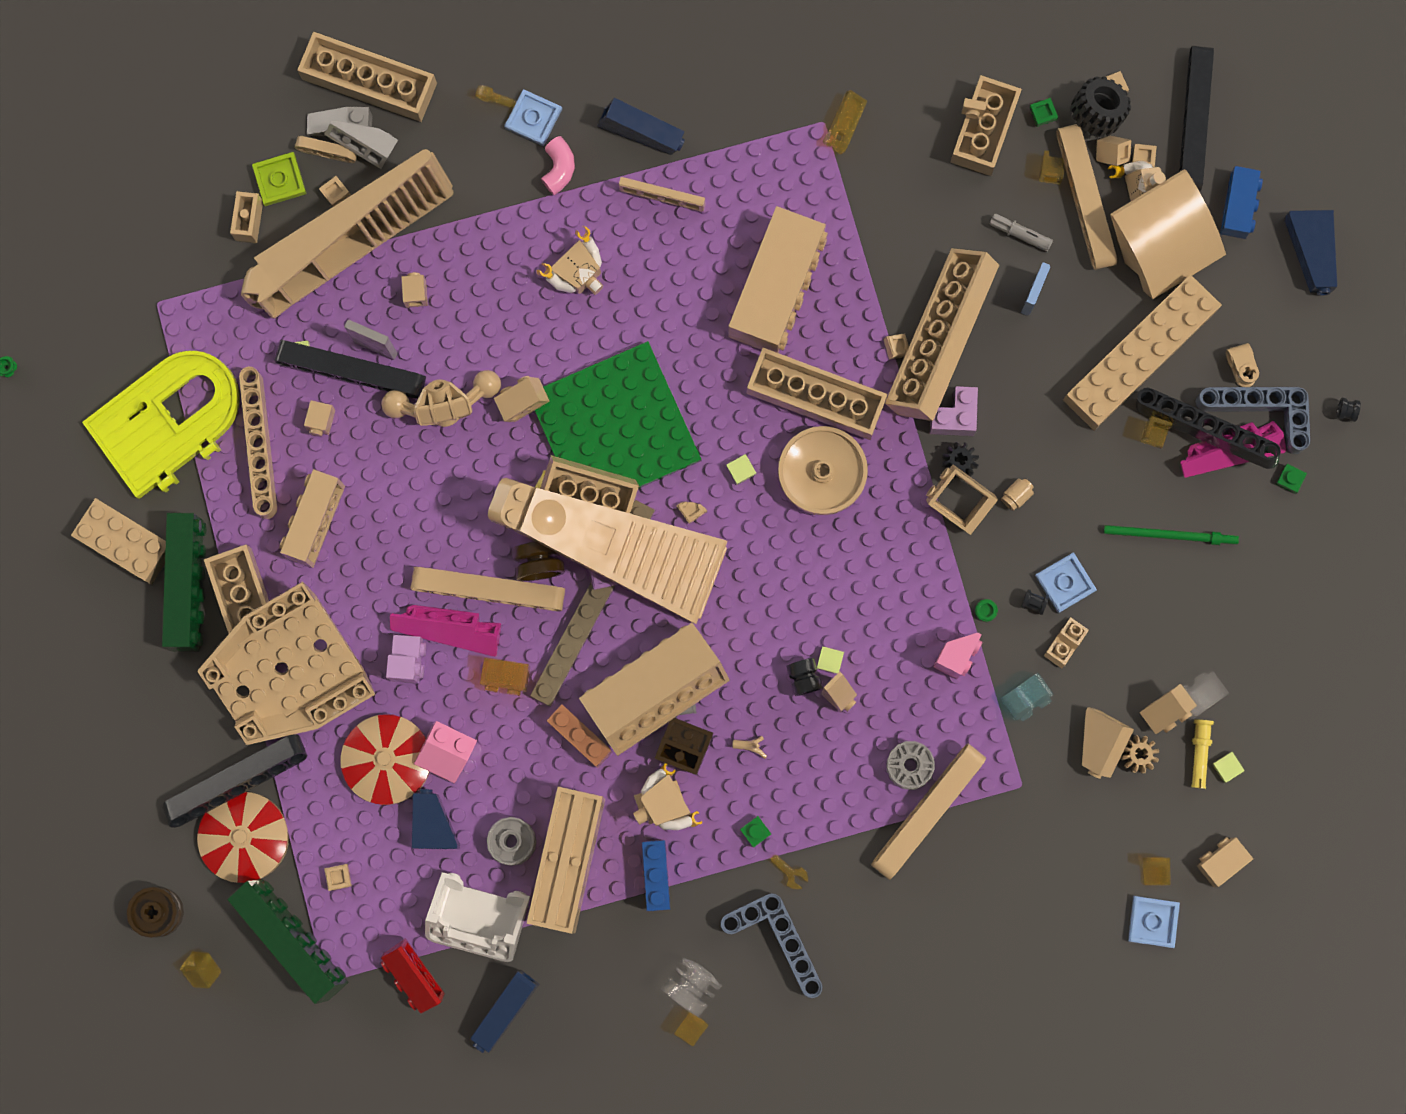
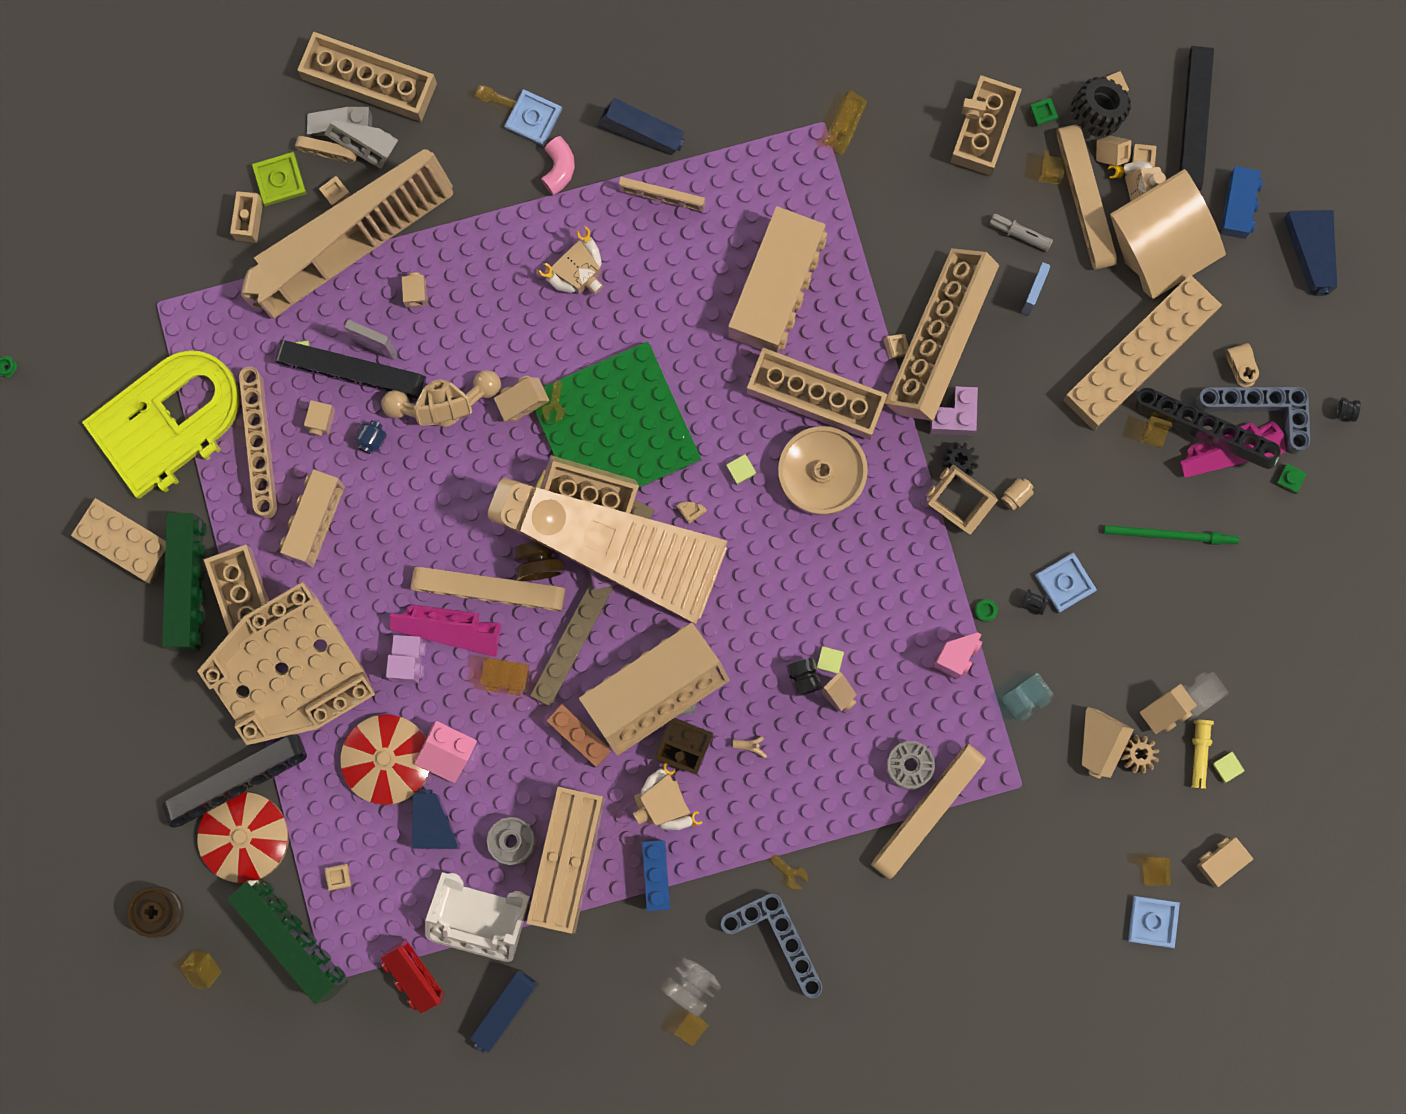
green plate [740,816,771,848] -> none
tan slope [1044,617,1089,669] -> none
none -> dark blue head [354,420,387,455]
none -> clear yellow bar [542,381,565,423]

